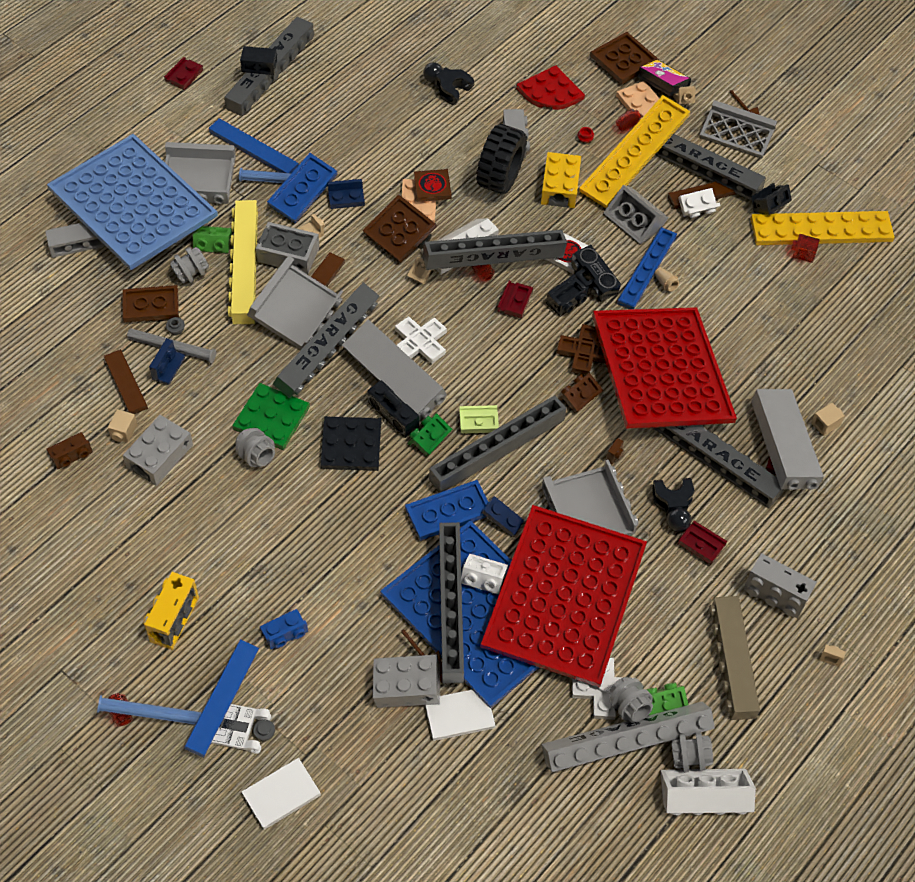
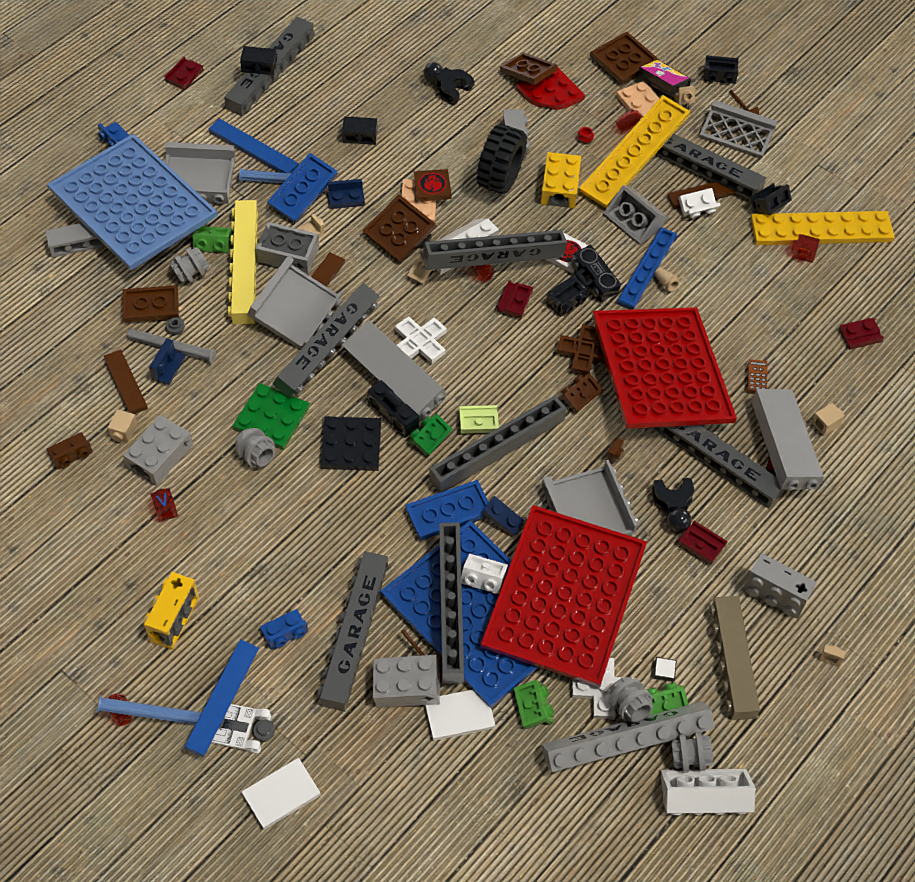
none -> blue bracket [98,122,130,147]
none -> clear red brick [150,488,178,523]
none -> dark grey brick [317,551,388,712]
none -> black hinge [342,116,378,145]
none -> reddish brown plate [500,52,558,85]
none -> bright green bracket [514,679,554,729]
none -> white tile [653,657,677,682]
none -> black hinge [703,55,739,84]
none -> dark orange tile [747,359,767,394]
none -> dark red plate [839,317,884,350]

